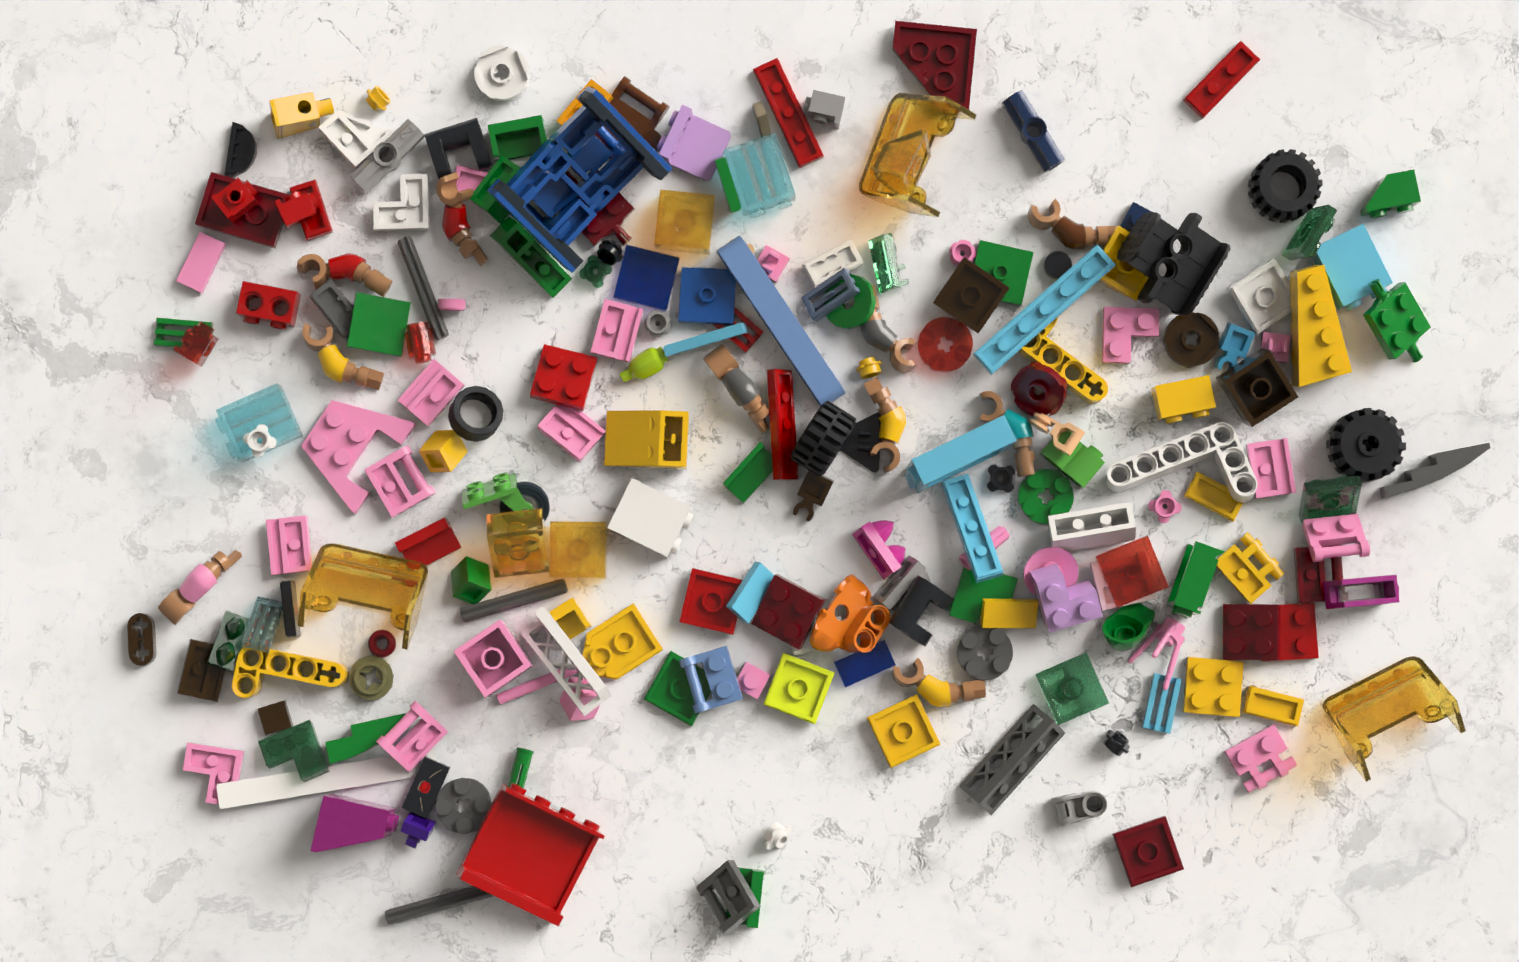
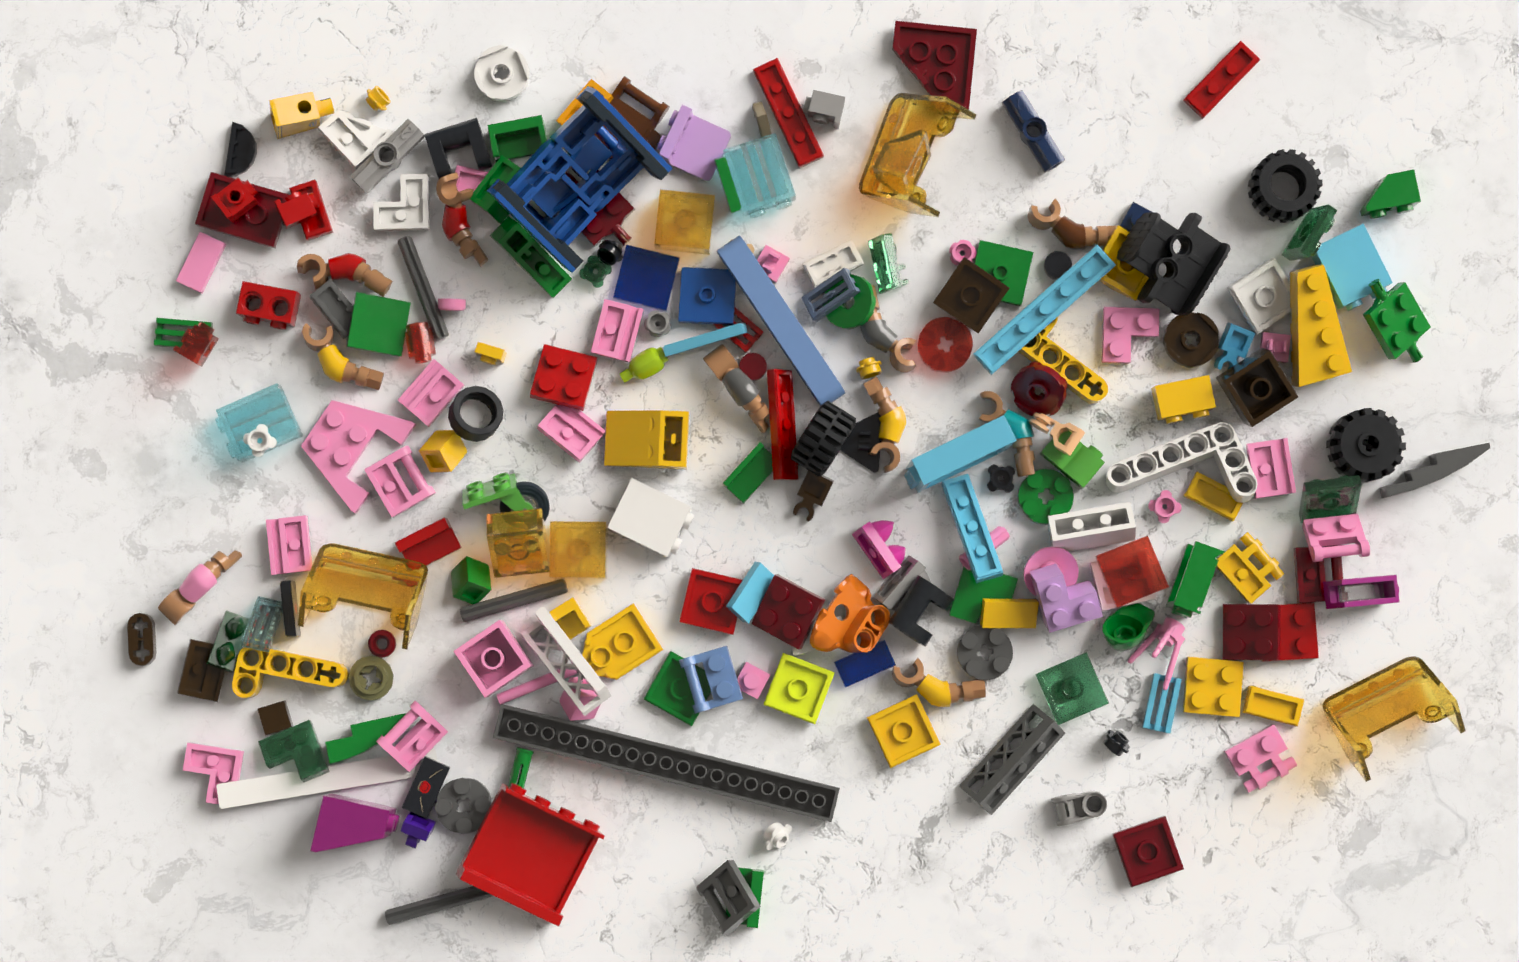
none -> yellow plate [475,342,507,366]
none -> dark grey piece [493,704,840,822]
none -> dark red tile [739,353,767,381]

